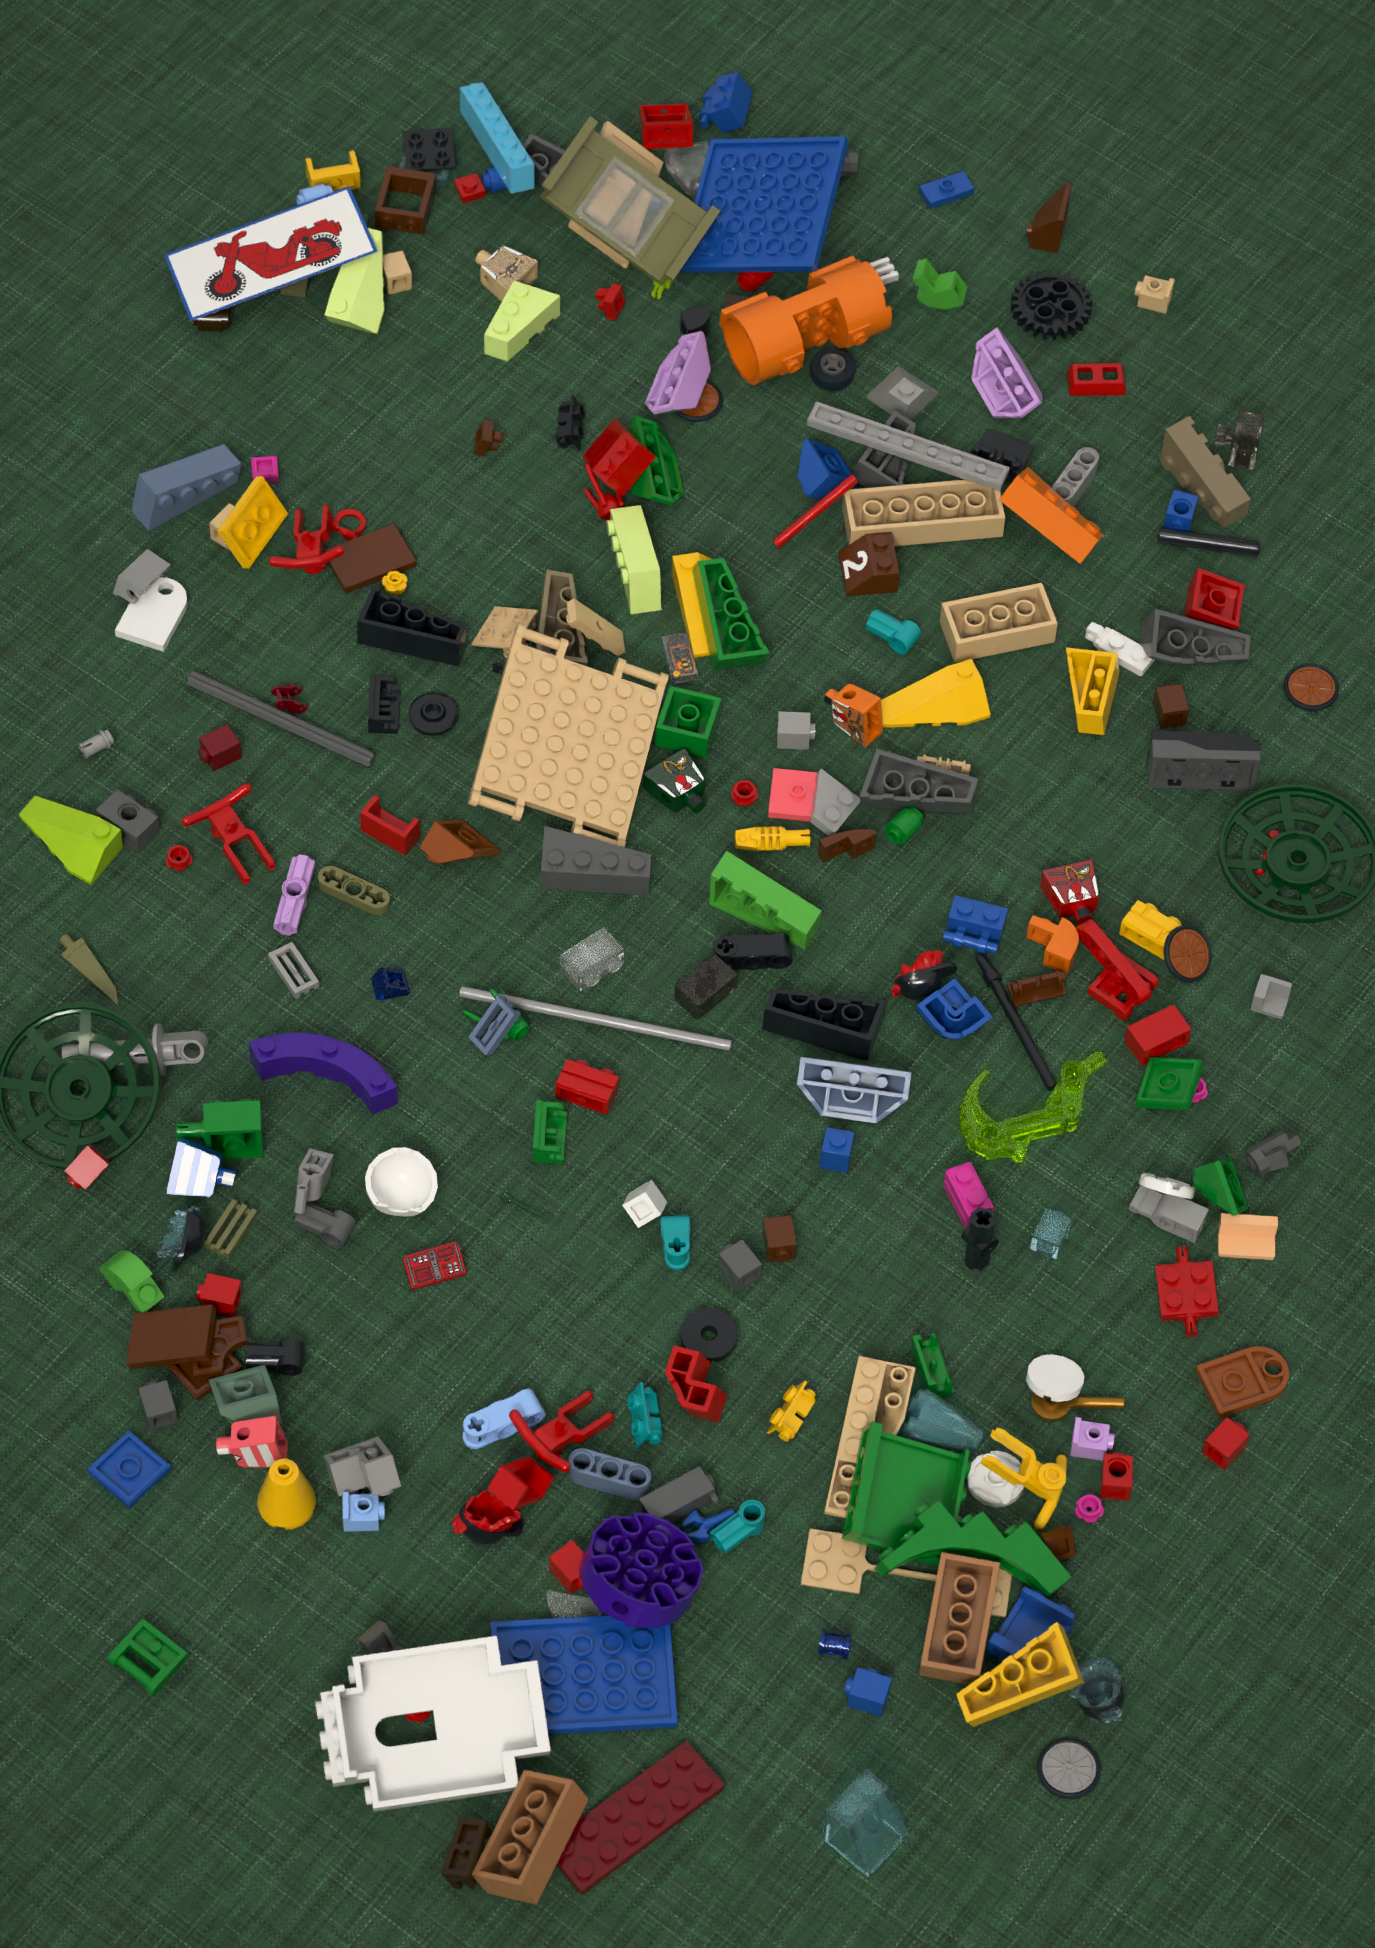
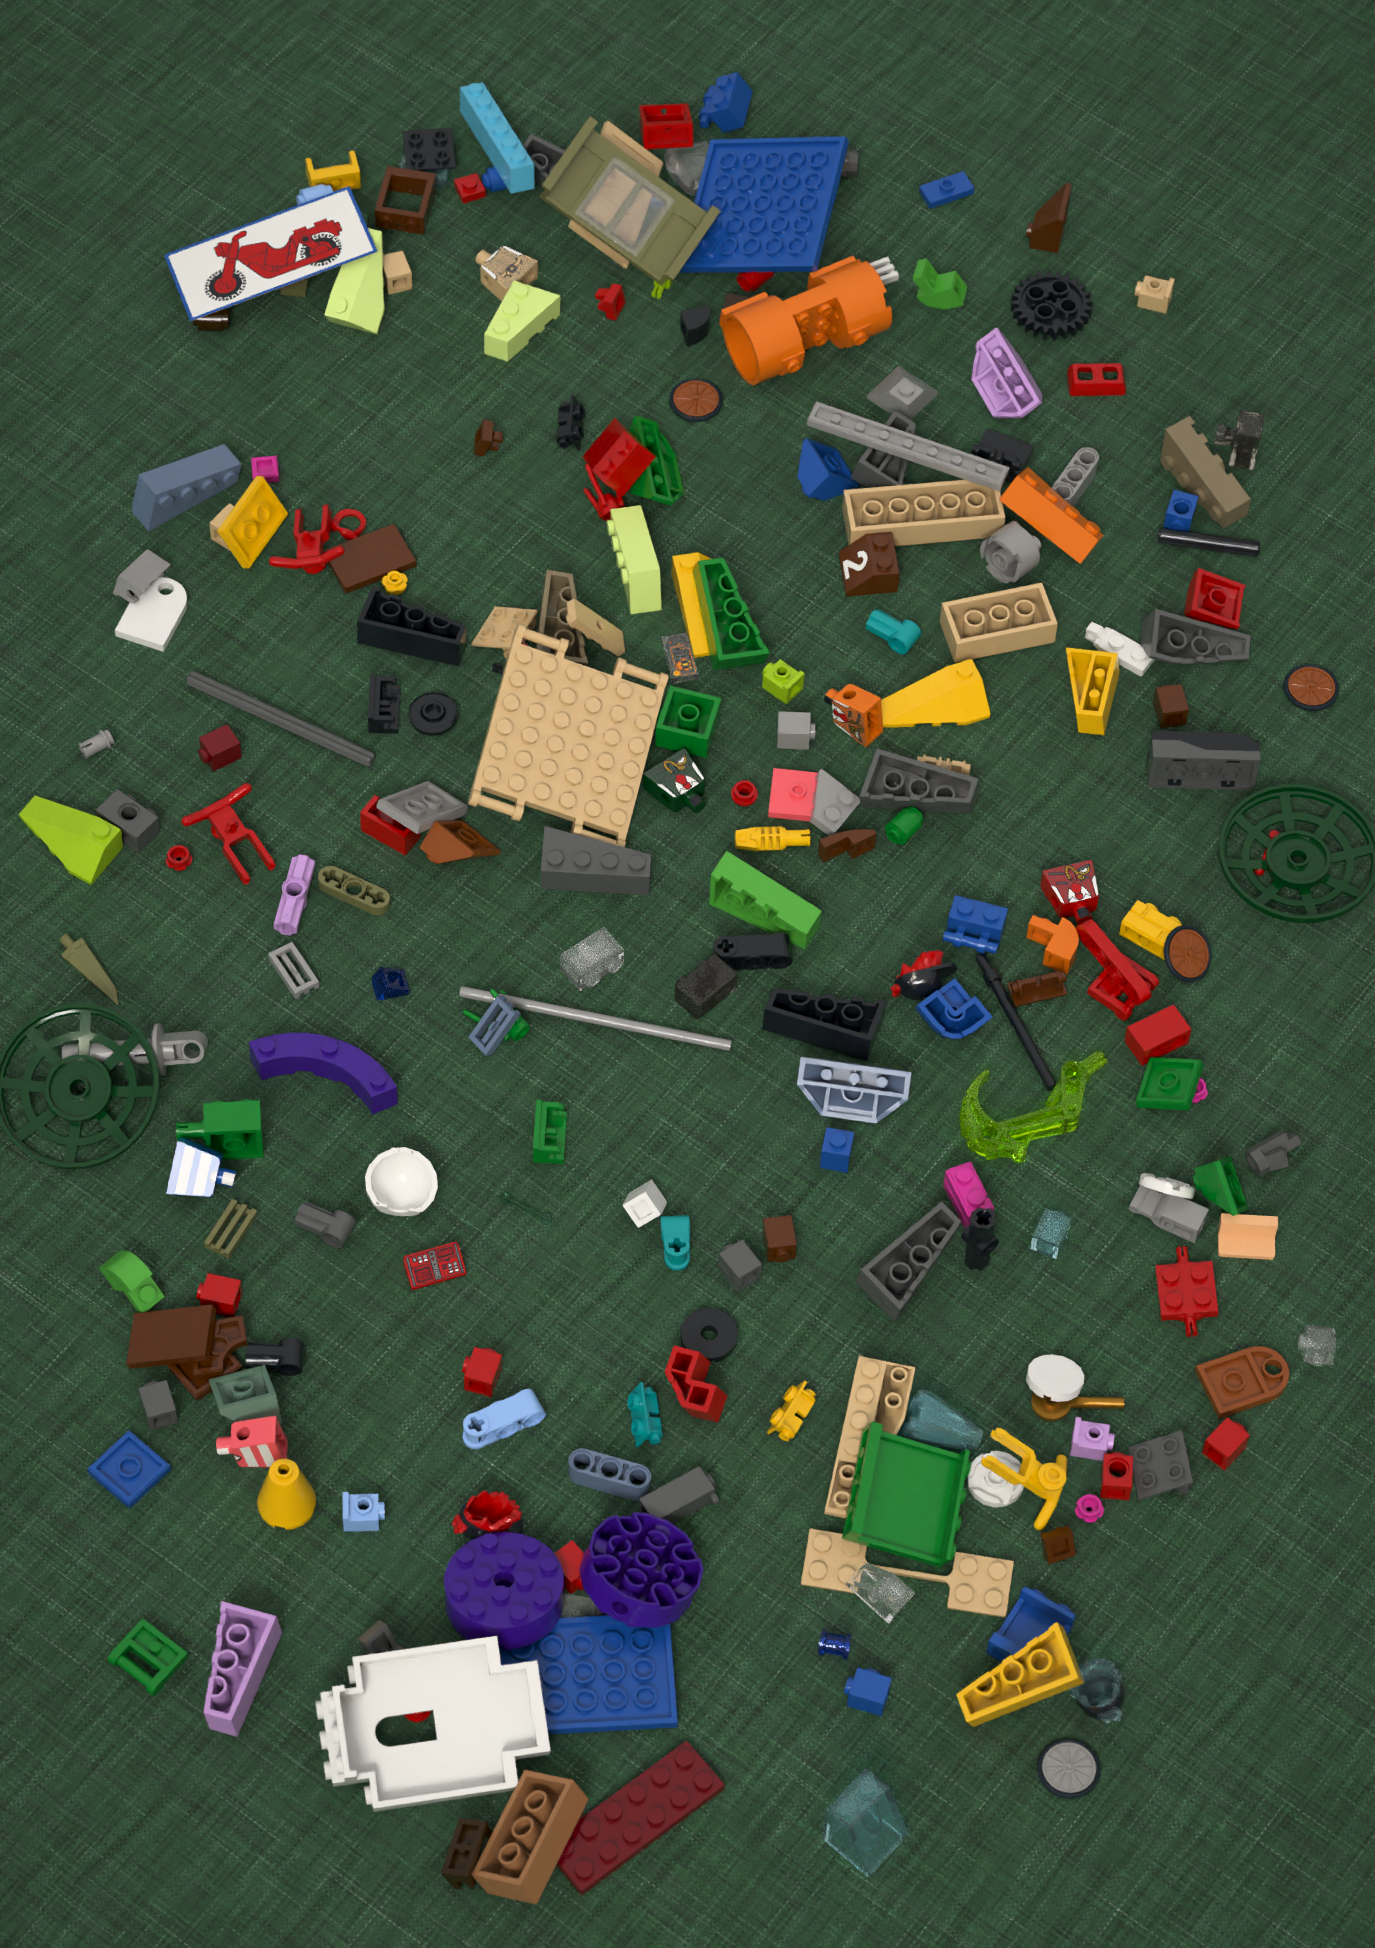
brick [65,1144,110,1190] -> none
hair [156,1205,207,1272] -> none
dark red piece [271,684,308,713] -> none
light grey piece [294,1148,334,1214] -> none
light grey brick [323,1437,401,1496] -> none
red panel [487,1456,554,1511] -> none
red piece [509,1390,616,1472] -> none
red brick [555,1059,620,1115] -> none
lavender wedge [645,331,711,414] -> none
blue bar [682,1508,736,1543] -> none
teal piece [710,1500,765,1554] -> none
red bar [772,474,858,548] -> none
black wheel [810,348,855,391] -> none
green arch [874,1500,1071,1598] -> none
green hinge [910,1333,955,1400] -> none
medium nougat brick [919,1552,1000,1685] -> none
light grey panel [1250,974,1292,1019] -> none
none -> lavender wedge [203,1601,282,1737]
none -> light grey tile [376,781,468,834]
none -> dark purple brick [444,1532,564,1650]
none -> red brick [462,1347,502,1398]
none -> lime brick [762,659,805,705]
none -> clear slope [845,1562,915,1624]
none -> dark grey wedge [856,1202,961,1322]
none -> light grey brick [980,521,1041,584]
none -> dark grey hinge [1128,1430,1194,1500]
none -> clear brick [1298,1325,1336,1366]

